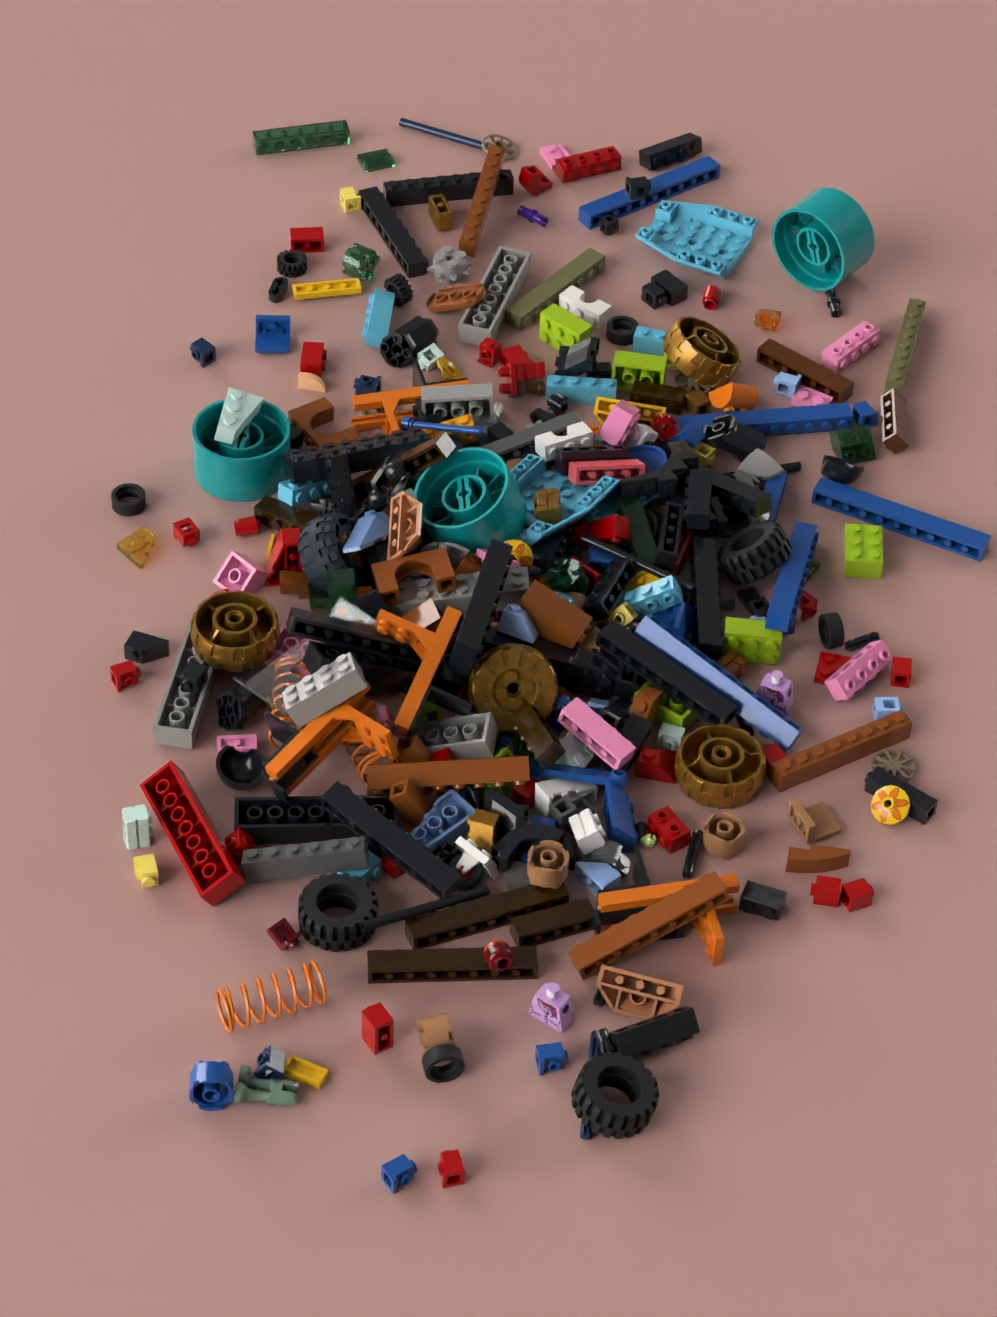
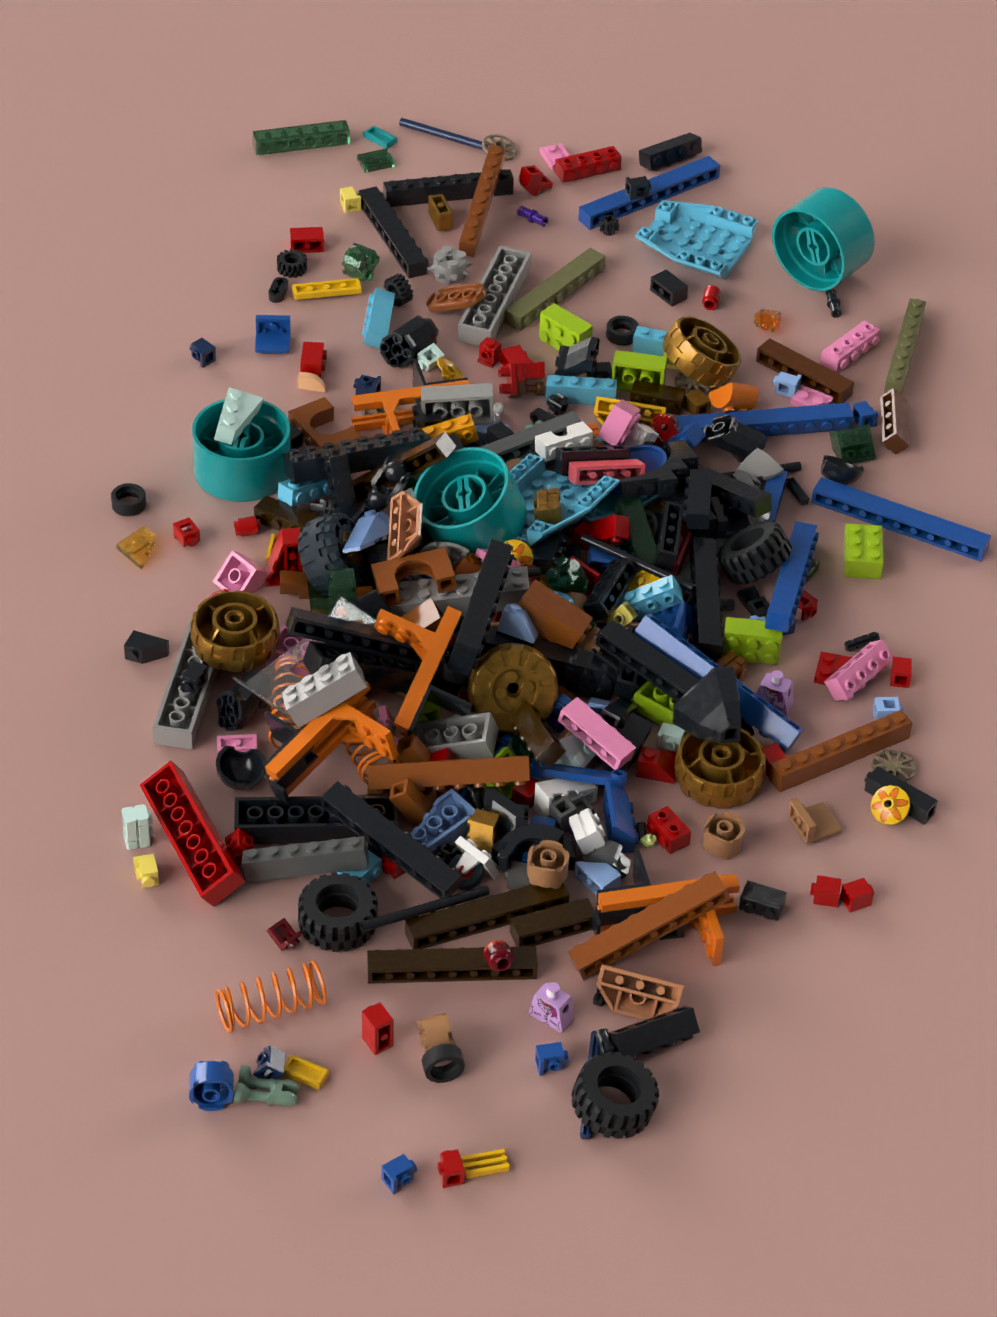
red brick [110,659,141,692] -> none
blue piece [401,416,483,435] -> none
white arch [559,285,612,329] -> none
dark orange slope [628,686,664,723] -> none
black brick [641,280,667,310] -> none
black axle [682,829,703,879] -> none
light yellow brick [691,441,716,467] -> none
dark orange slope [785,844,851,873] -> none
black tyre [818,612,845,649] -> none
none -> teal tile [363,126,397,149]
none -> yellow tile [461,1149,510,1179]
none -> black brick [673,667,741,743]
none -> black axle [786,477,809,506]

